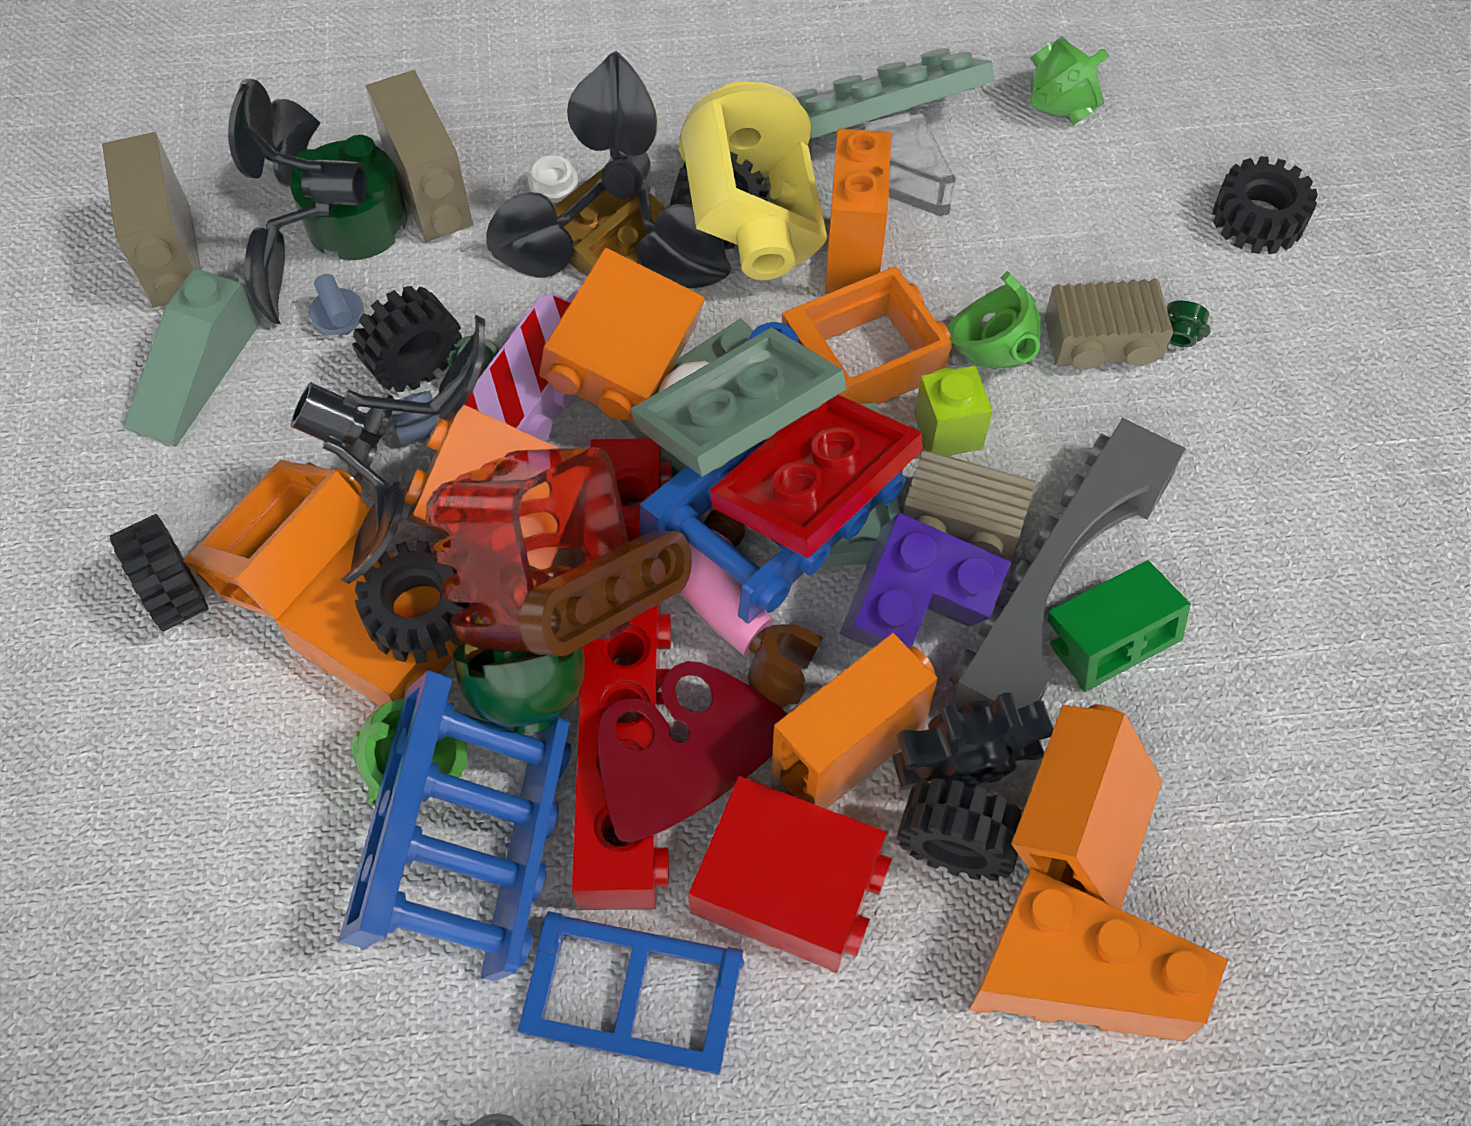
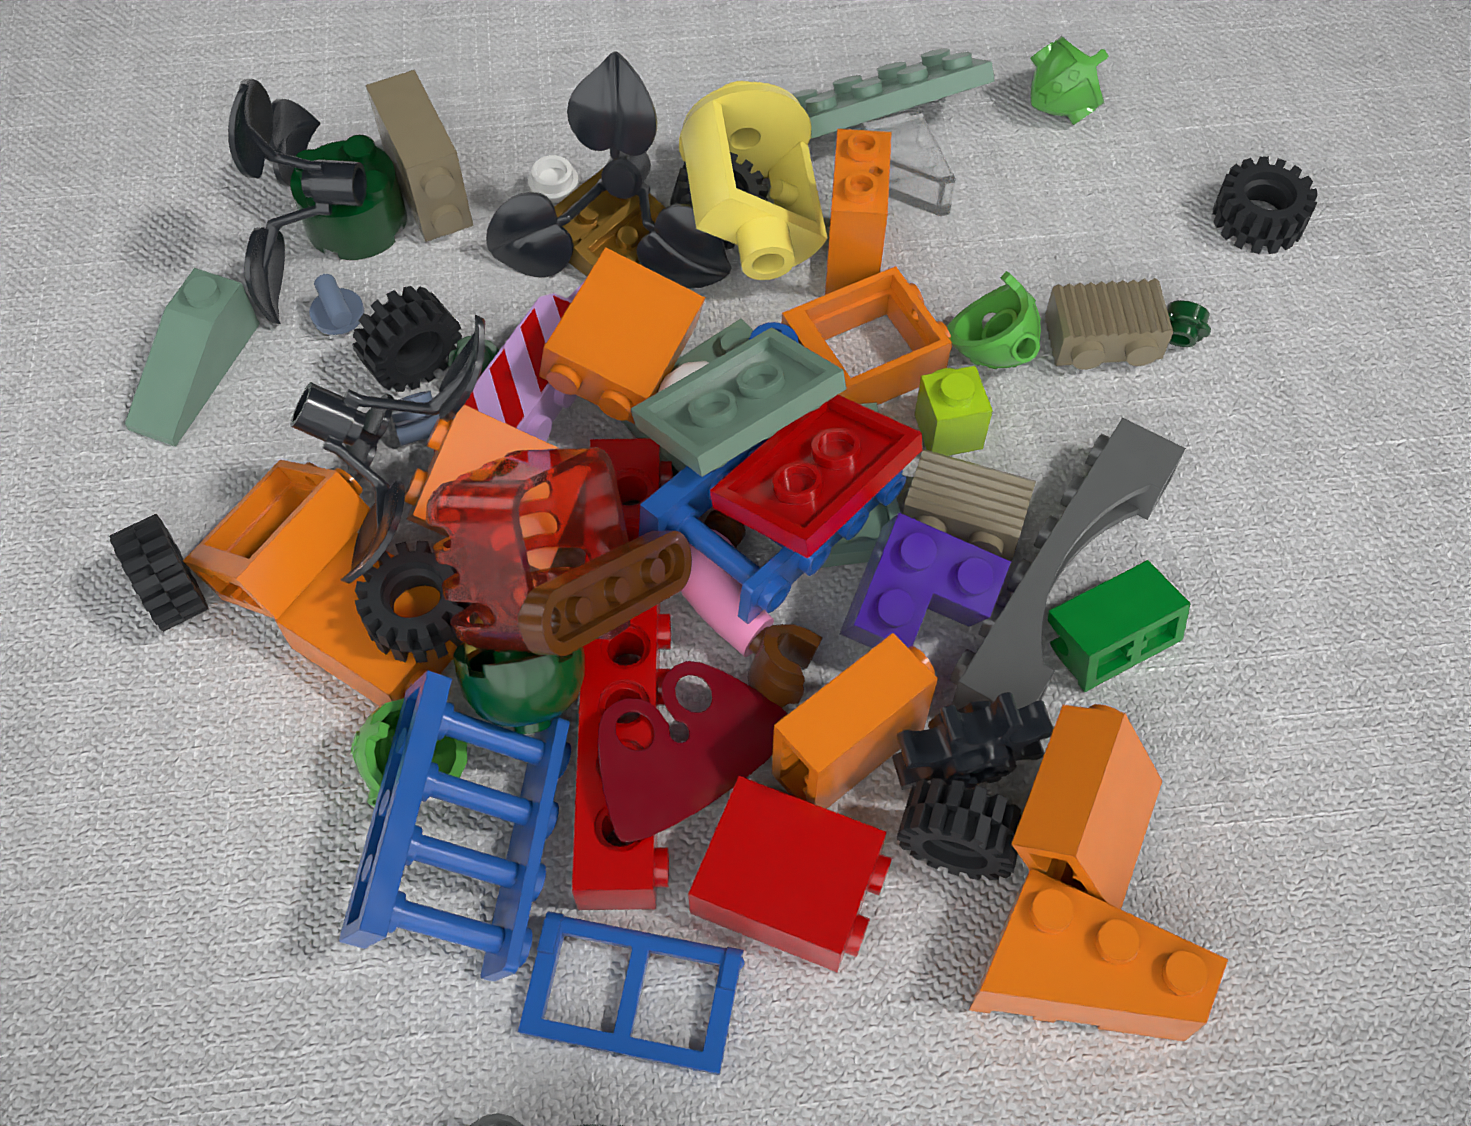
dark tan brick [102,132,201,308] -> none

